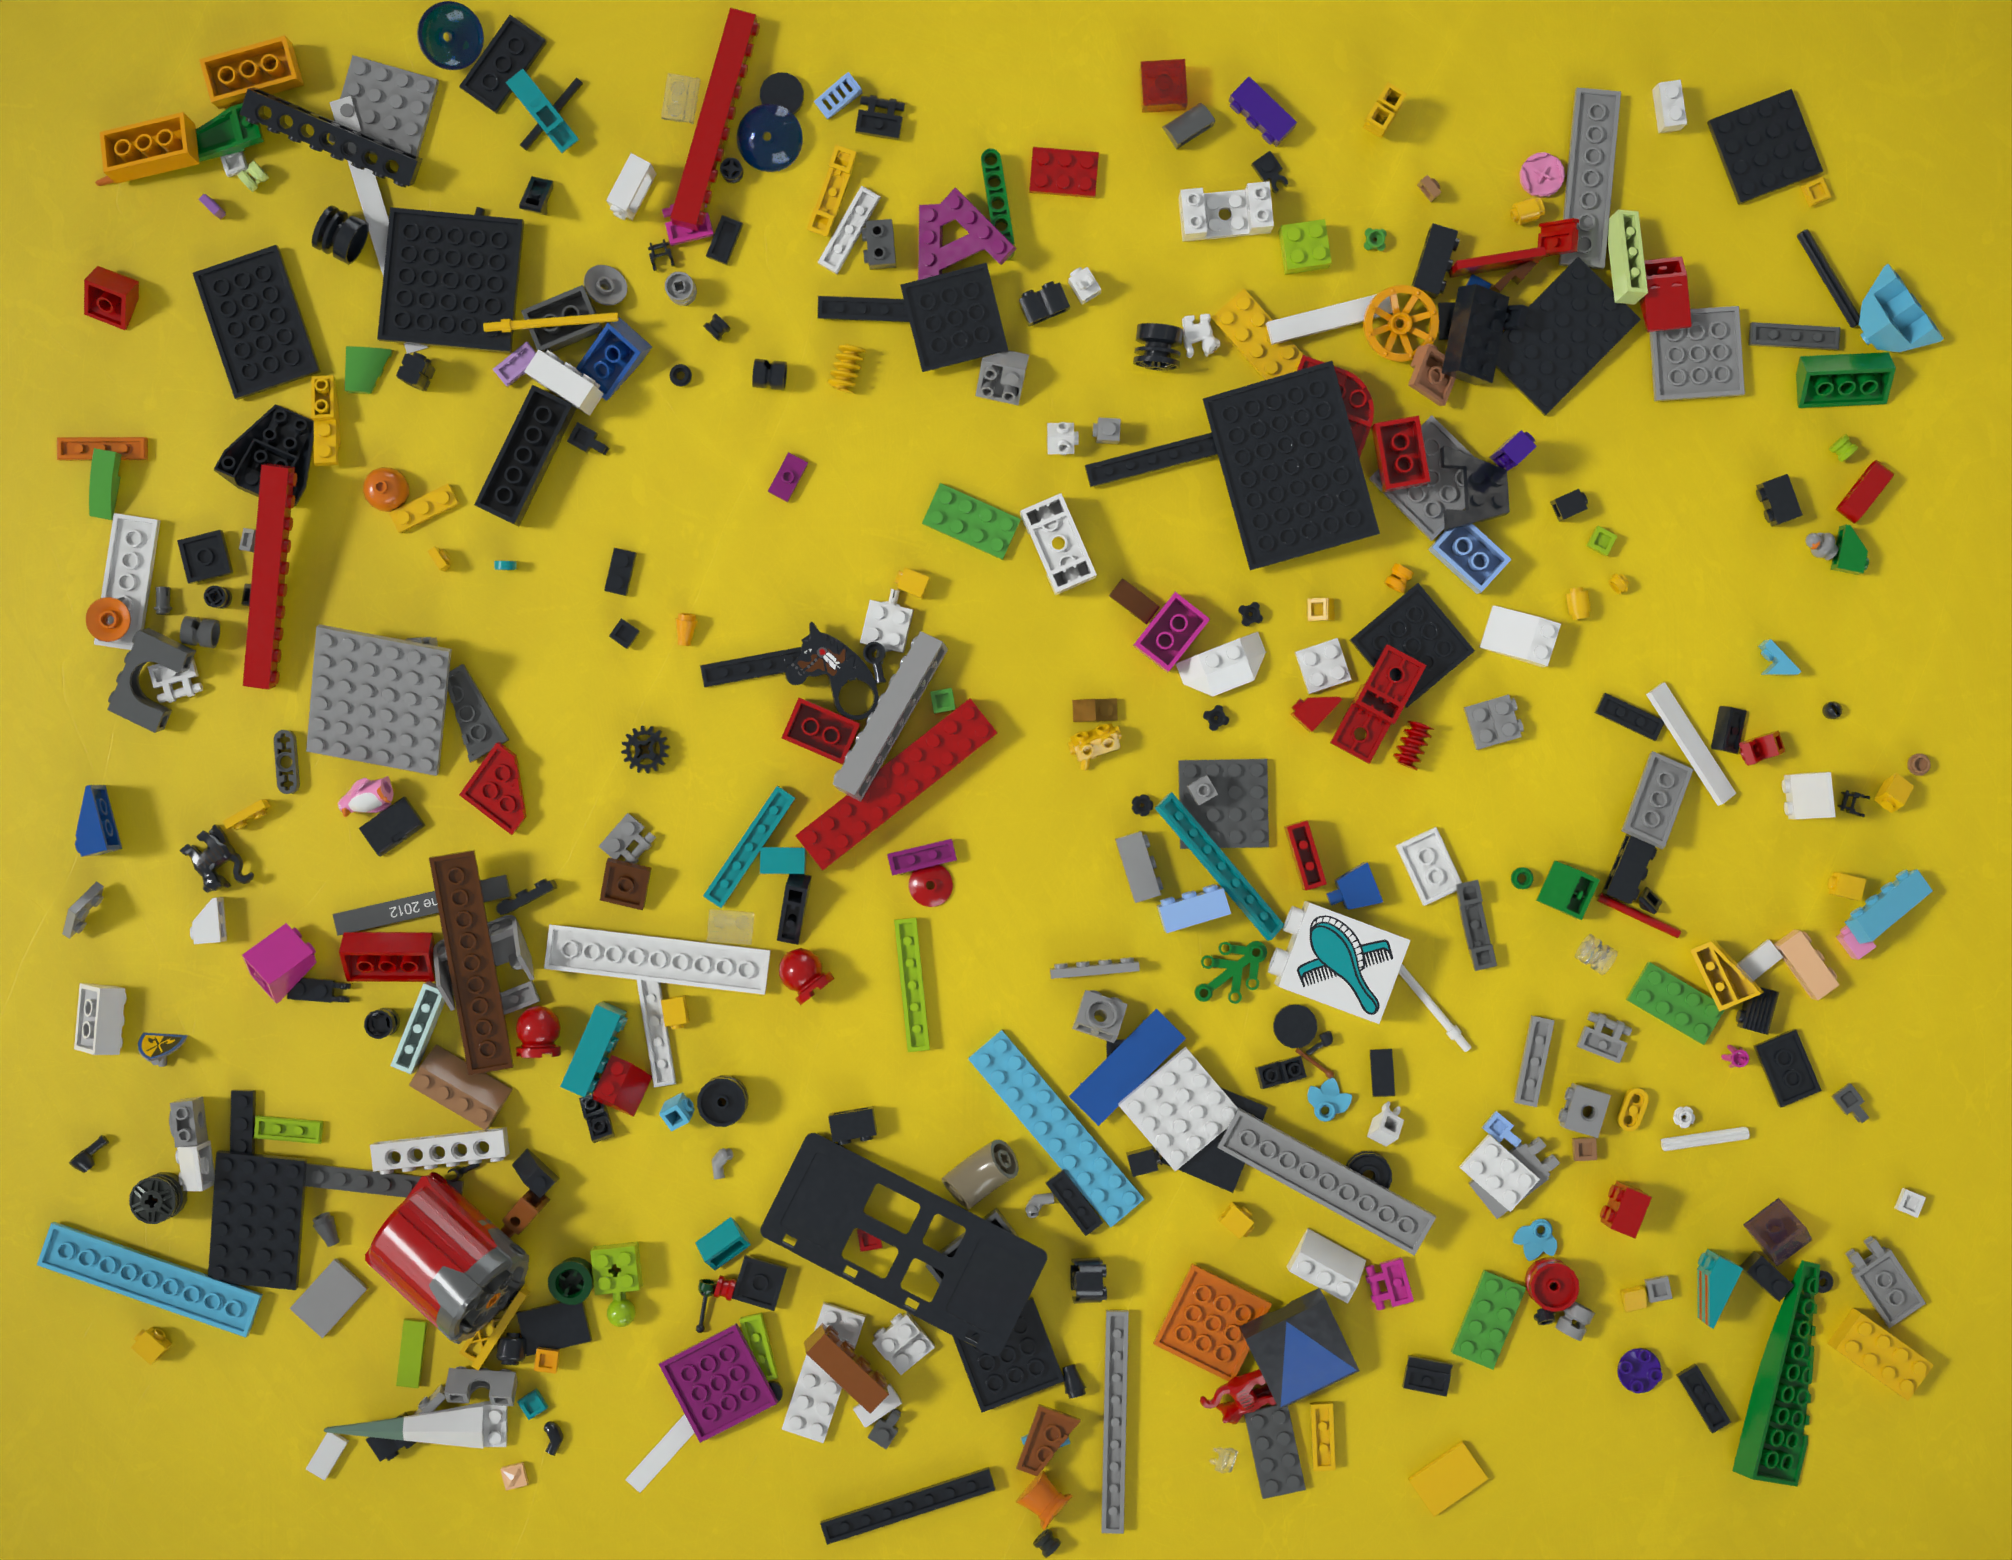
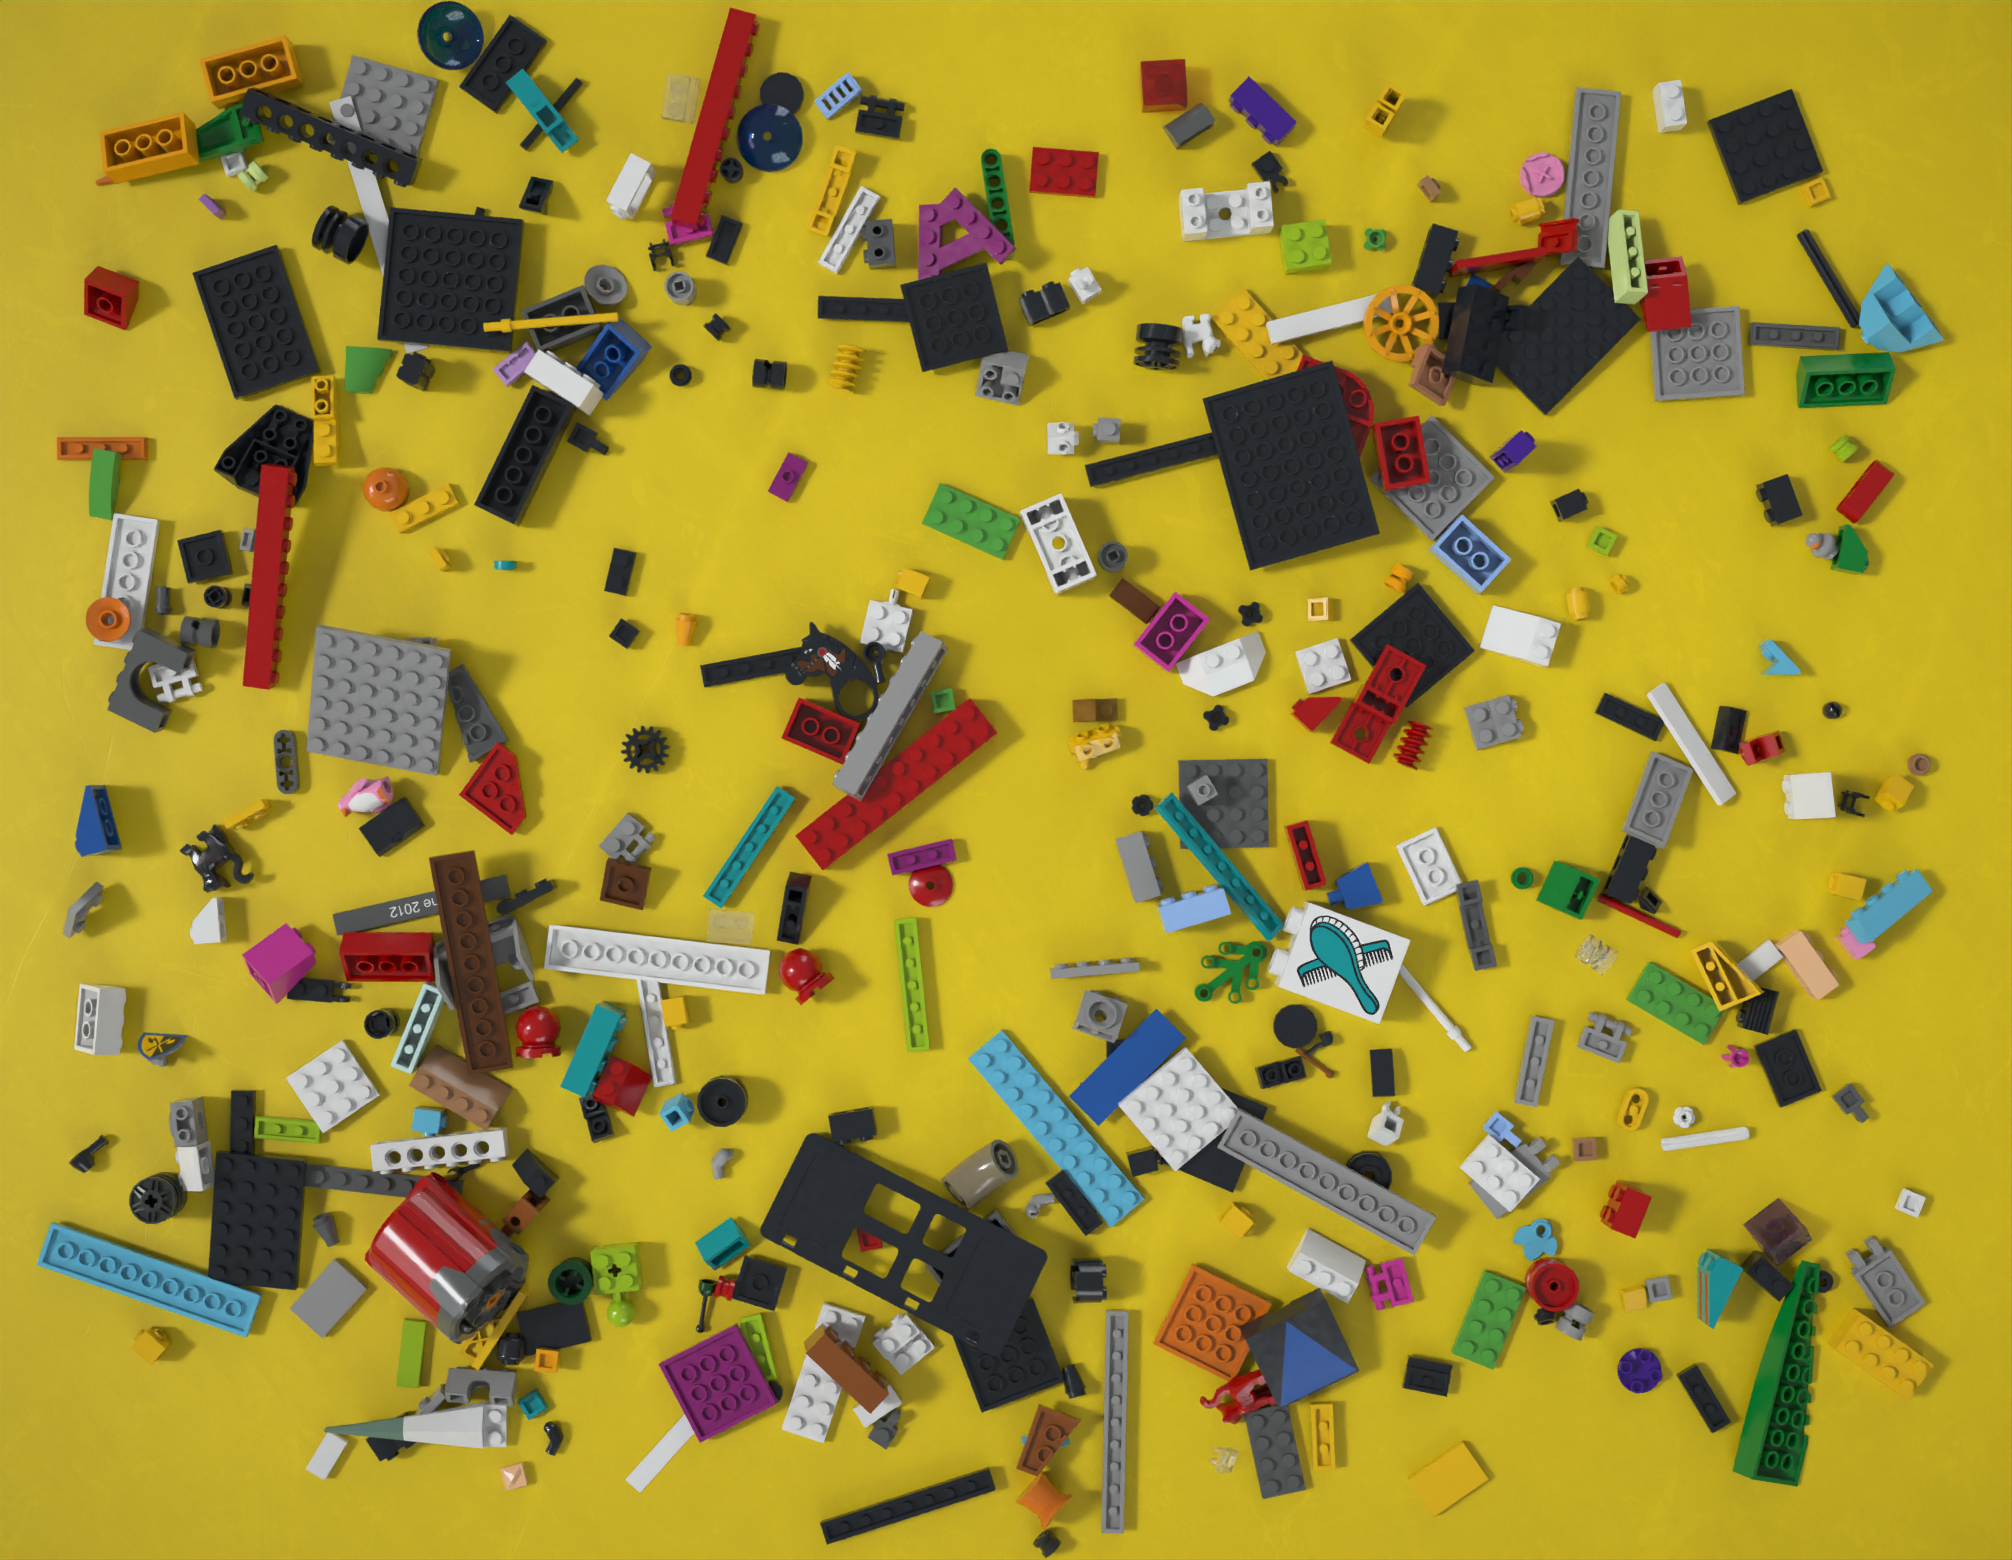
teal brick [760,847,807,874] -> none
medium azure plate [1307,1078,1352,1122] -> none
black wing [1440,446,1510,531] -> none
light grey brick [1558,1083,1611,1138] -> none
none -> white plate [286,1040,381,1133]
none -> medium azure brick [412,1106,448,1137]
none -> dark grey wheel [1098,542,1128,573]

